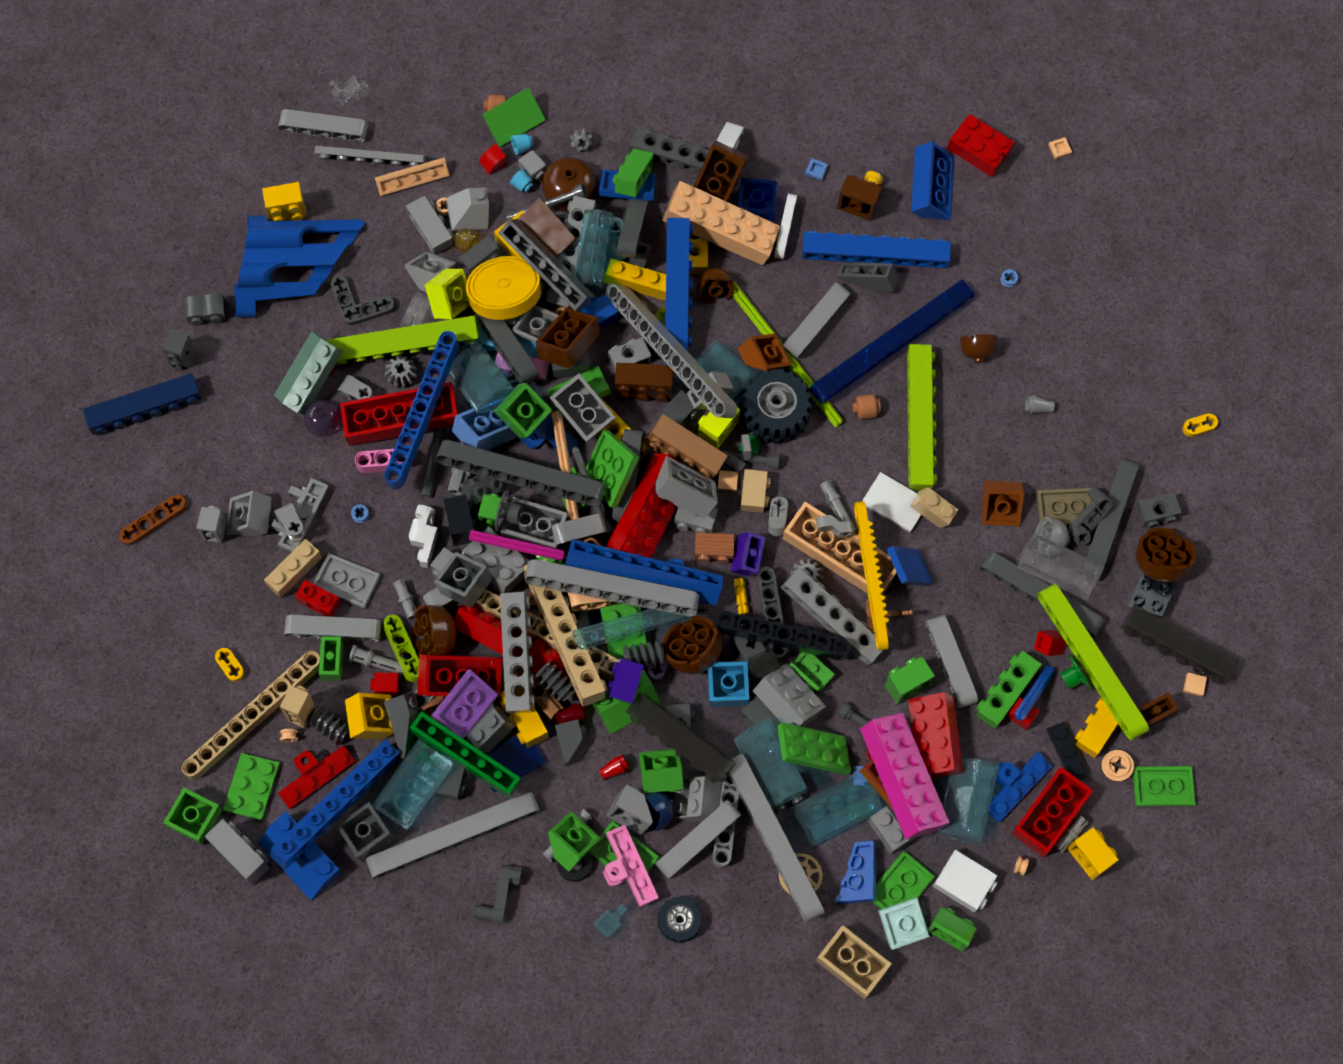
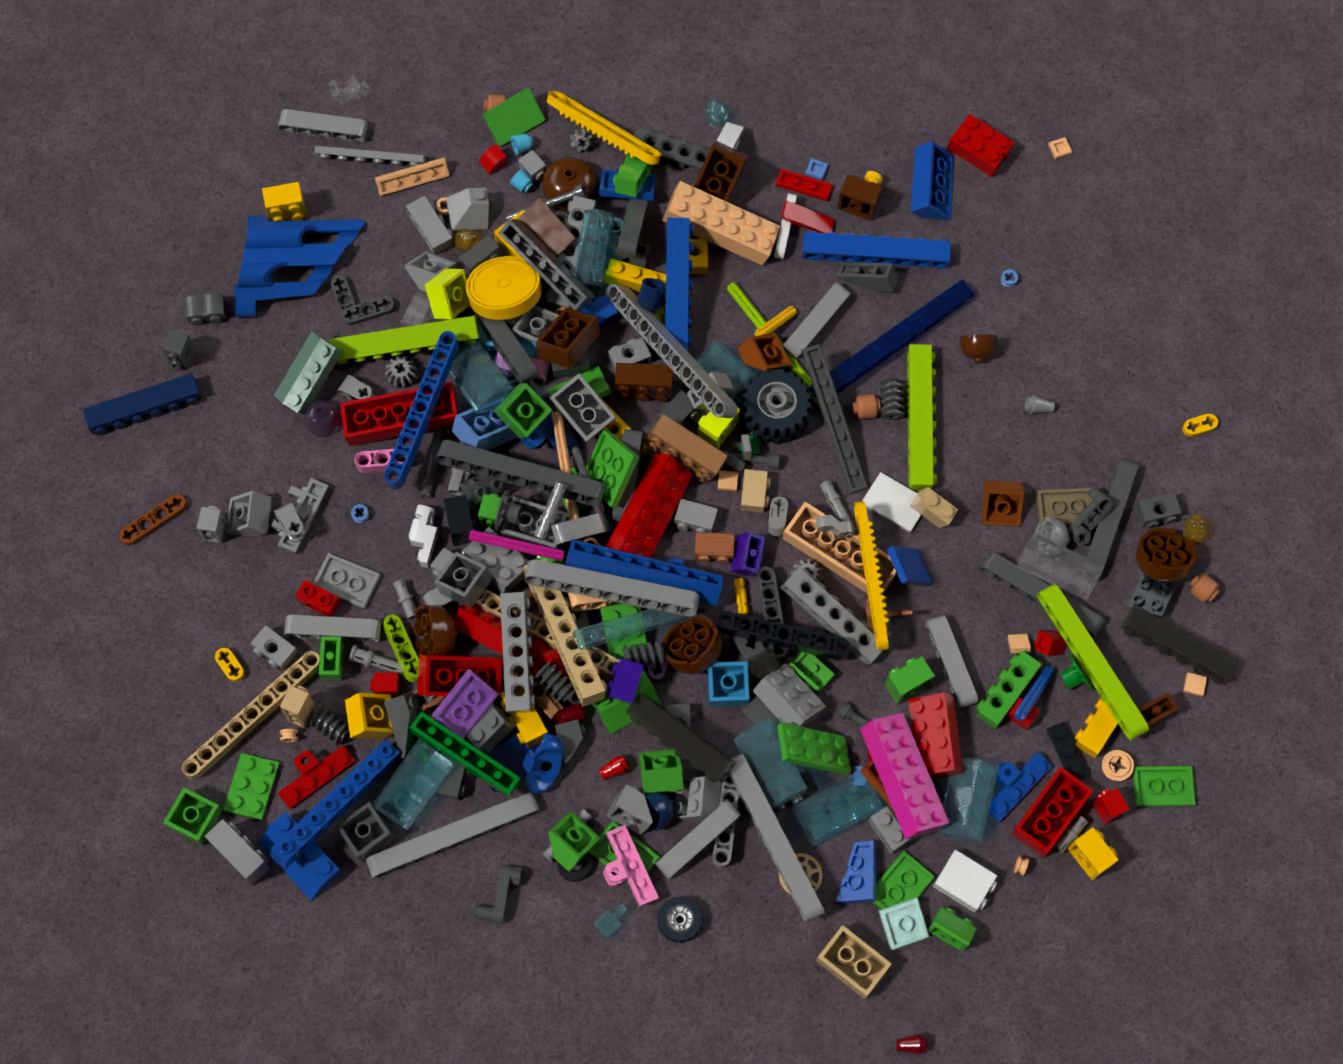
tan brick [264,539,322,598] -> none
light grey slope [655,456,718,519] -> none
reddish brown cylinder [696,268,734,304] -> none
clear blue brick [738,177,777,223] -> none
none -> light grey brick [250,625,298,670]
none -> blue piece [523,734,564,794]
none -> light grey pin [534,481,567,540]
none -> yellow gear [547,91,661,165]
none -> dark blue piece [637,278,666,310]
none -> clear light blue piece [704,98,731,126]
none -> yellow axle [754,306,797,336]
none -> red tile [776,169,833,201]
none -> tile [781,200,834,233]
none -> dark grey tile [801,344,868,494]
none -> dark grey piece [880,378,904,420]
none -> dark red cone [896,1034,926,1055]
none -> light nougat tile [1008,634,1031,653]
none -> red brick [1093,788,1129,826]
none -> clear yellow head [1183,515,1209,543]
none -> nougat head [1190,574,1220,603]

